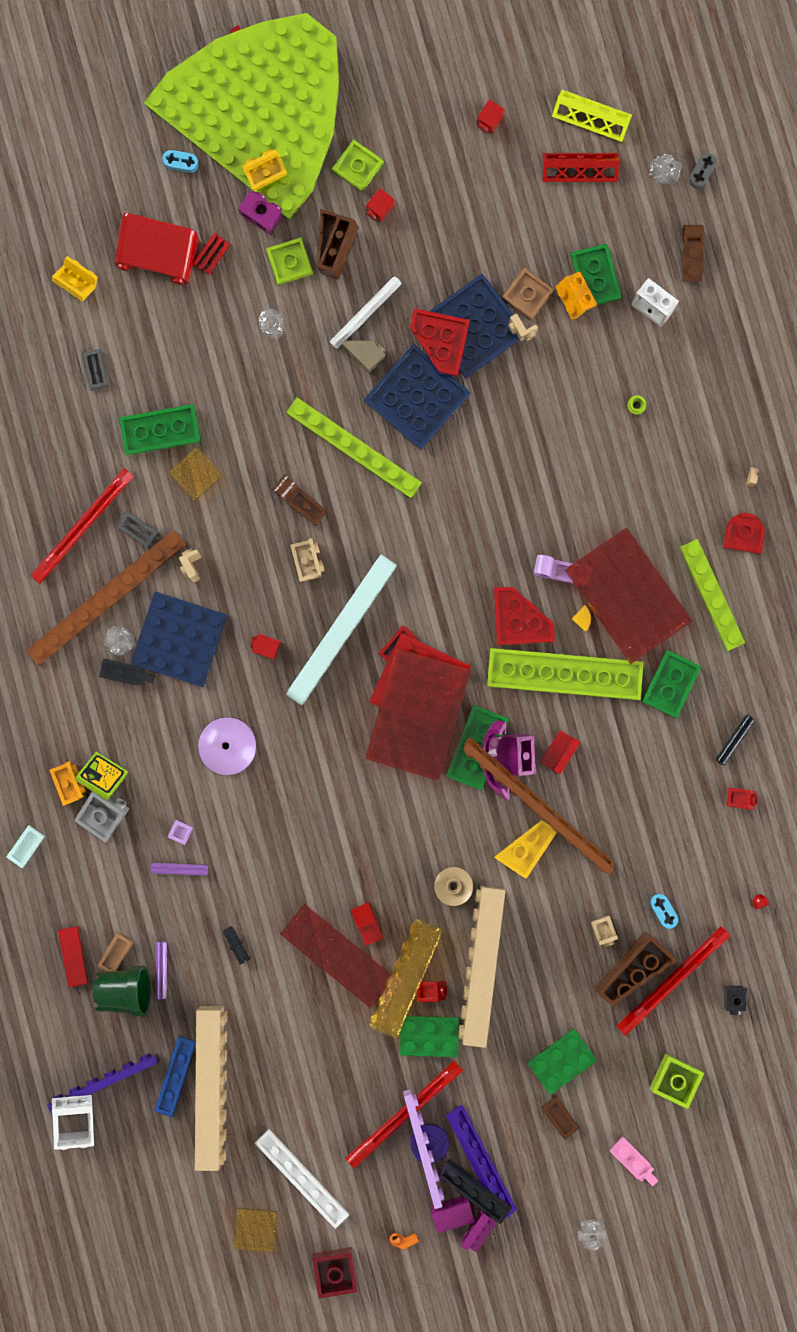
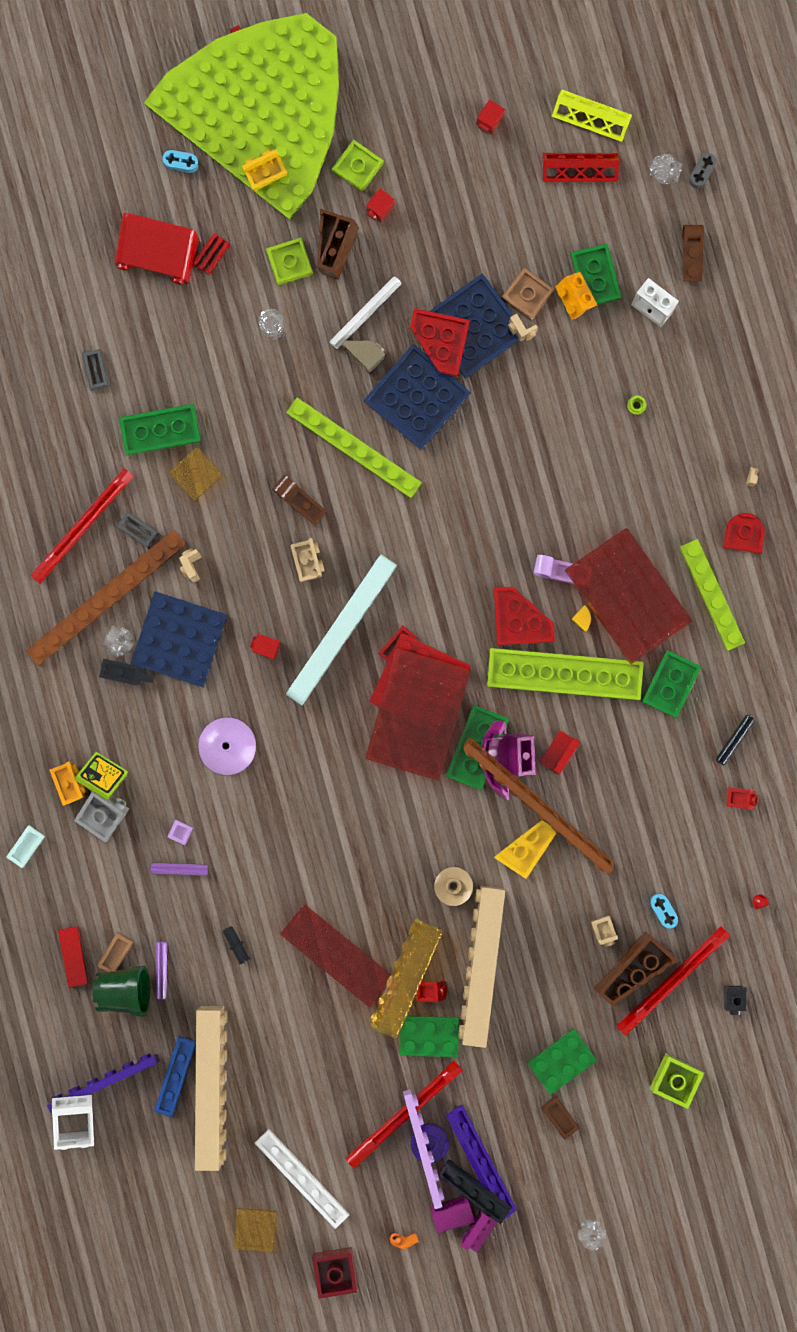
yellow bracket [52,256,98,302] -> none
magenta brick [238,190,283,235] -> none
red slope [351,902,384,946] -> none
bright pink hinge [609,1136,658,1186] -> none

